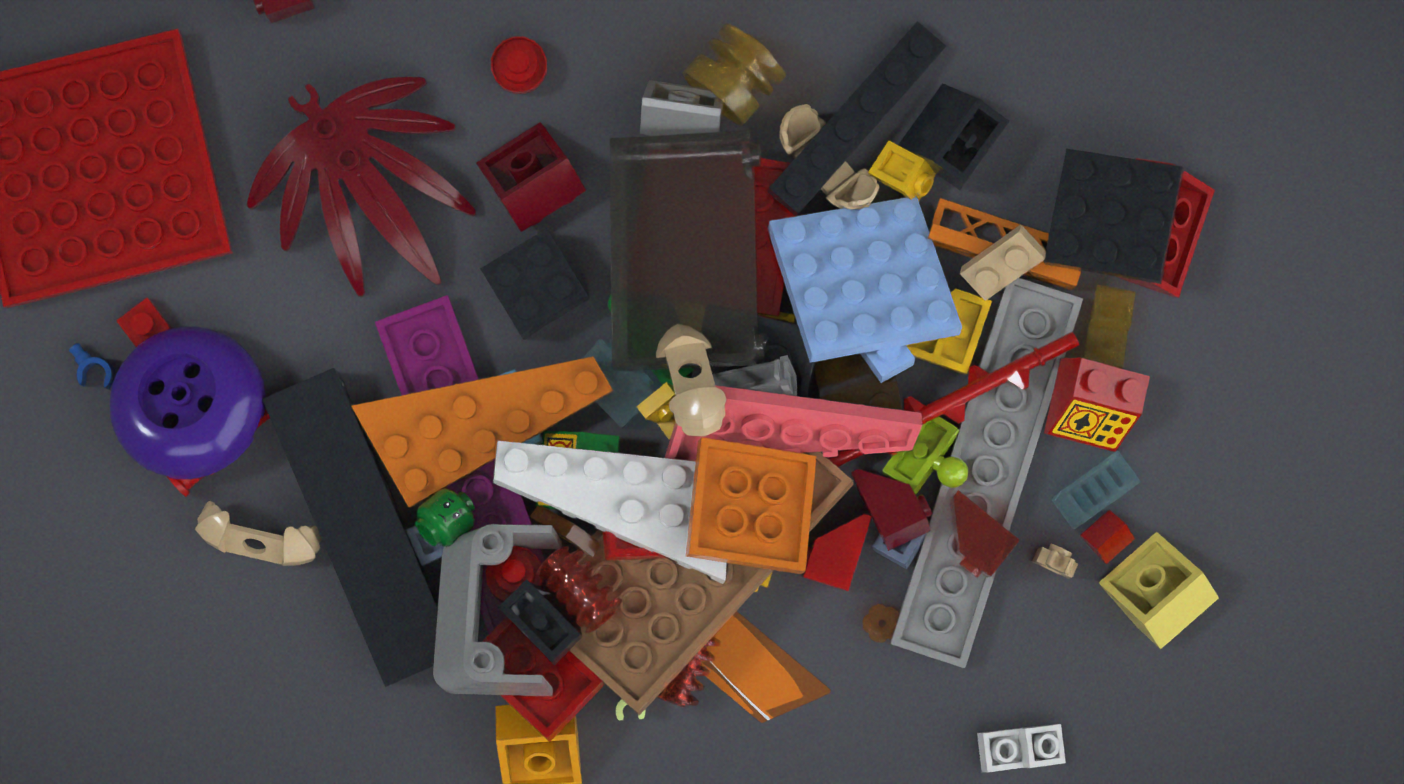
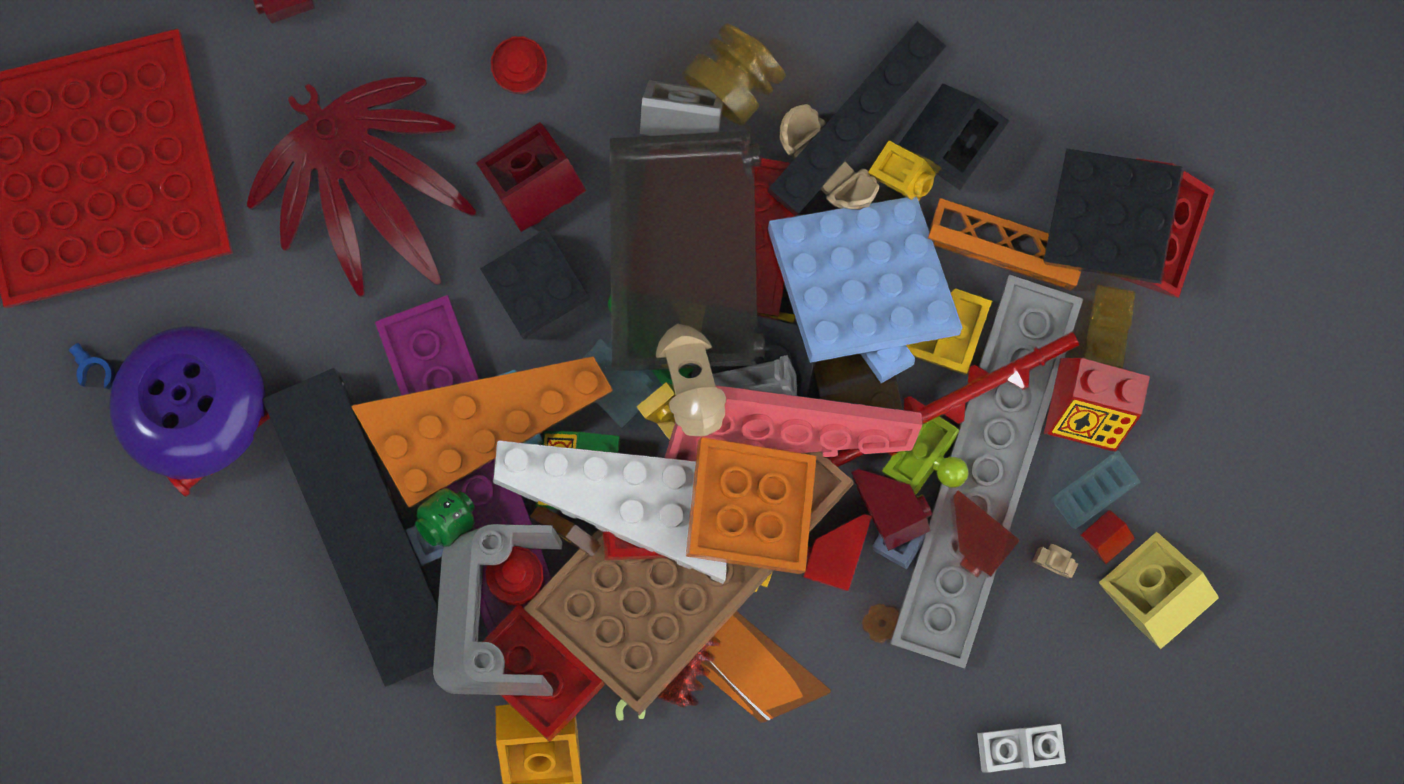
red plate [116,297,172,347] -> none
tan piece [195,501,322,566] -> none
black slope [498,579,588,665] -> none
clear red piece [537,546,623,633] -> none
tan plate [960,224,1046,301] -> none

